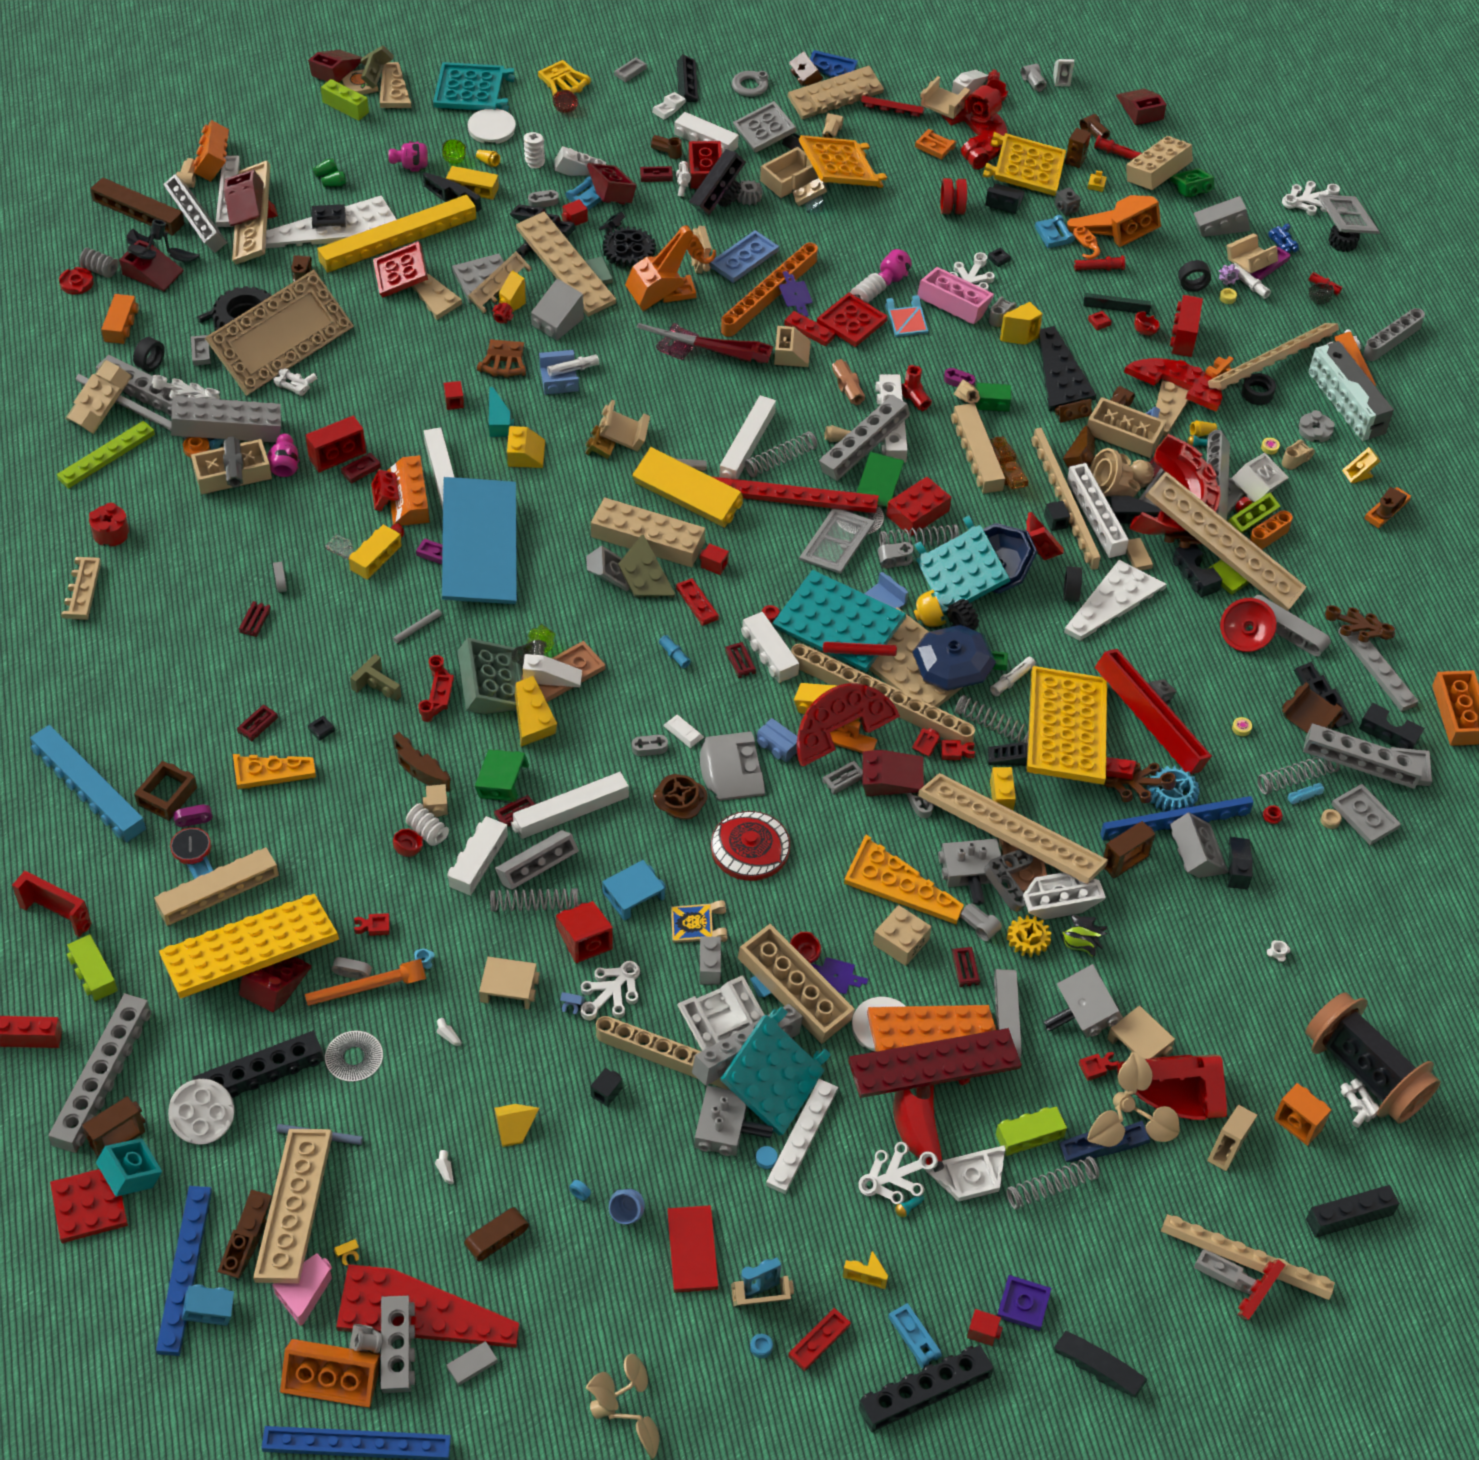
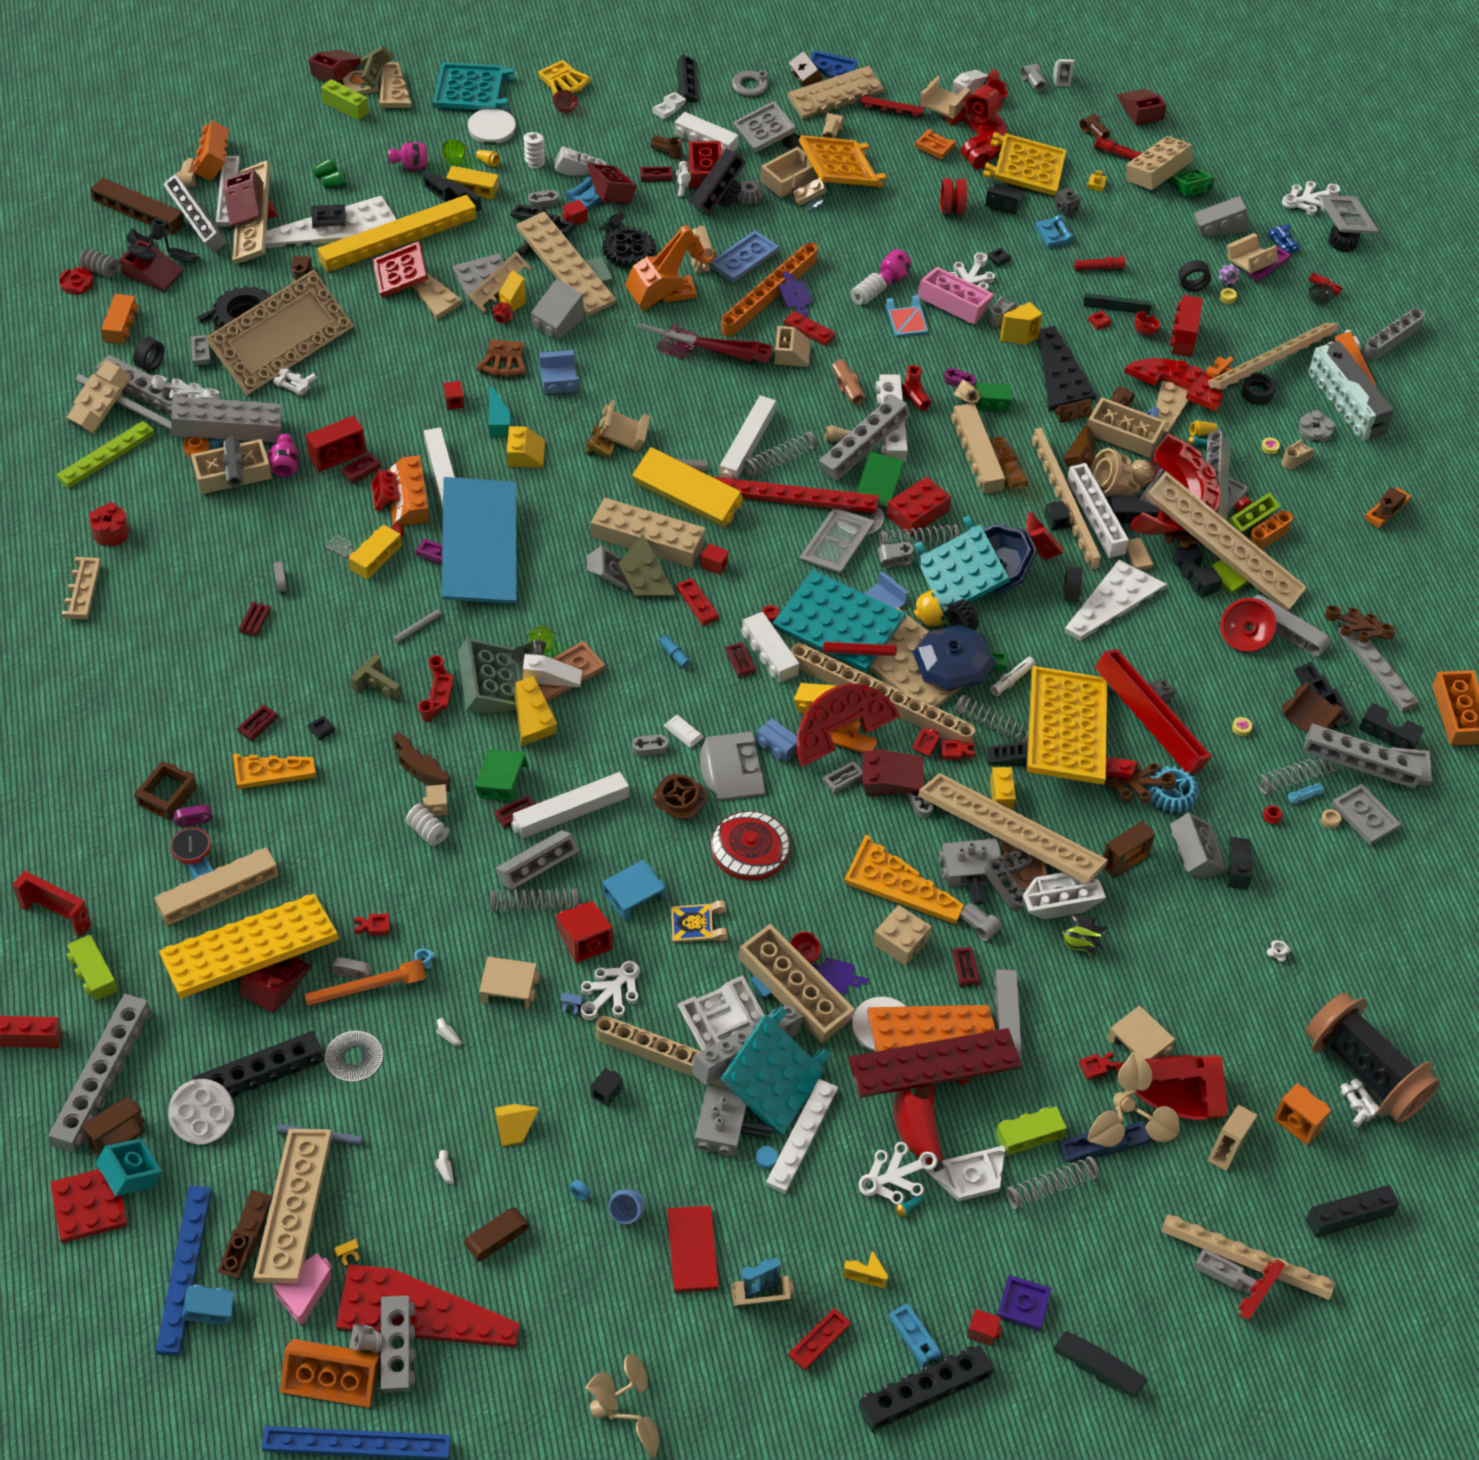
dark azure brick [30,725,146,843] -> none
red hair [393,828,423,857] -> none
light grey tile [446,1341,498,1386] -> none
white brick [447,816,508,896] -> none
white pin [547,354,599,377] -> none
light grey tile [614,57,647,83] -> none
light grey brick [700,936,721,985] -> none
dark azure tile [750,1334,773,1358] -> none
red plate [817,292,888,347] -> none
yellow gear [1007,915,1051,957] -> none
light grey piece [1044,964,1123,1038] -> none
reddish brown brick [1065,128,1091,168] -> none
orange slope [1067,195,1161,259] -> none
blue plate [1100,796,1254,840] -> none
white slope [1232,453,1289,502] -> none
white pin [1233,263,1271,299] -> none
yellow slope [1342,447,1381,484] -> none

